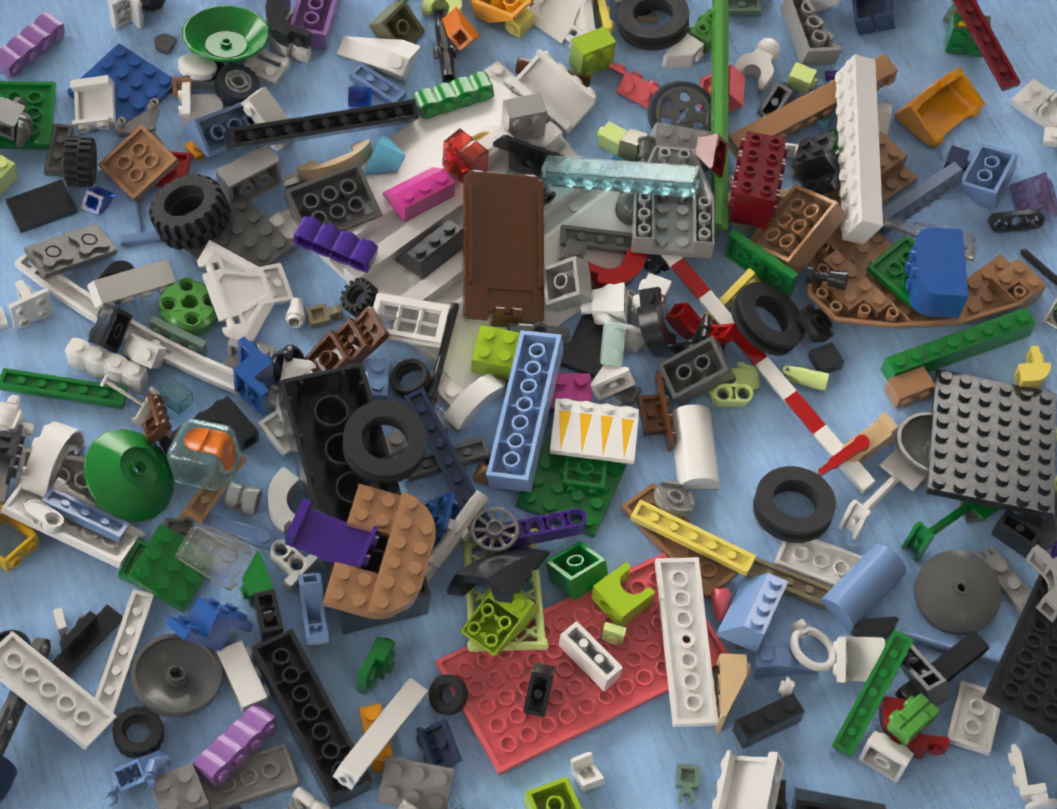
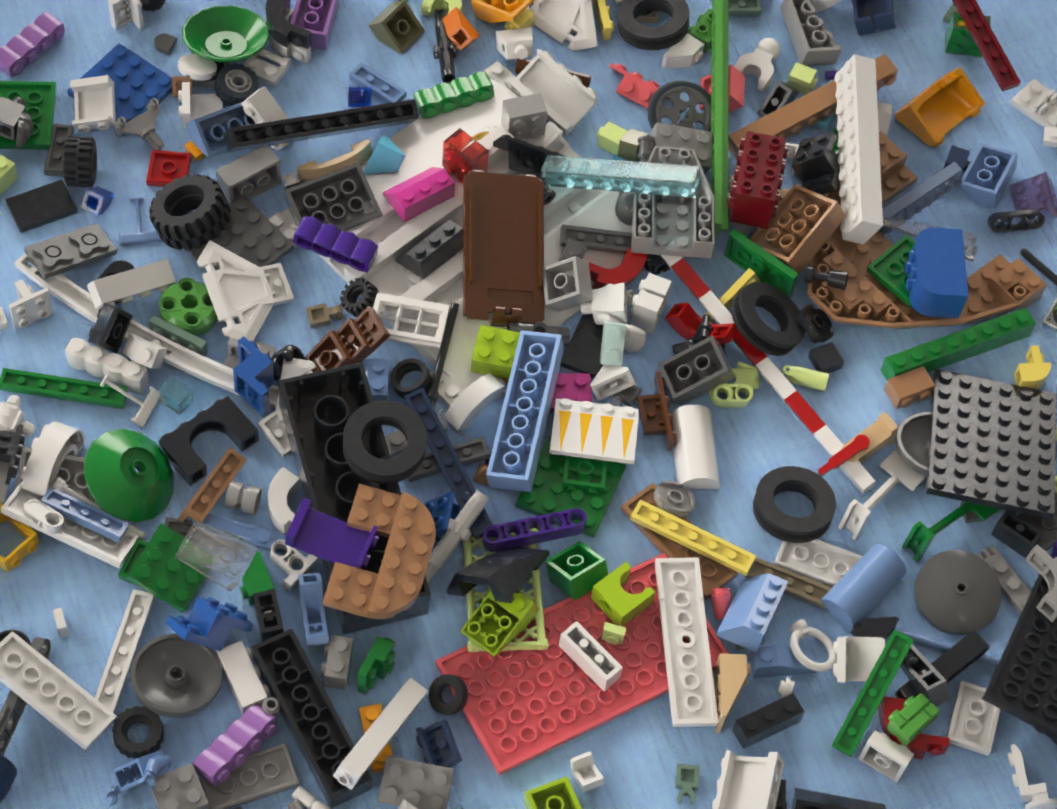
black bracket [52,604,123,677] -> none
medium nougat plate [98,124,180,203] -> none
reddish brown bracket [142,391,174,445] -> none
clear light blue piece [167,418,241,490] -> none
white cone [285,298,306,328] -> none
white wedge [336,37,421,82] -> none
flat silver wheel [470,507,519,553] -> none
black slope [523,662,556,718] -> none
lime brick [569,26,616,76] -> none
black arch [637,287,677,358] -> none
slope [695,134,728,178] -> none
none -> light grey pin [262,697,280,717]
none -> light grey brick [321,635,353,690]
none -> white torso [496,27,533,60]

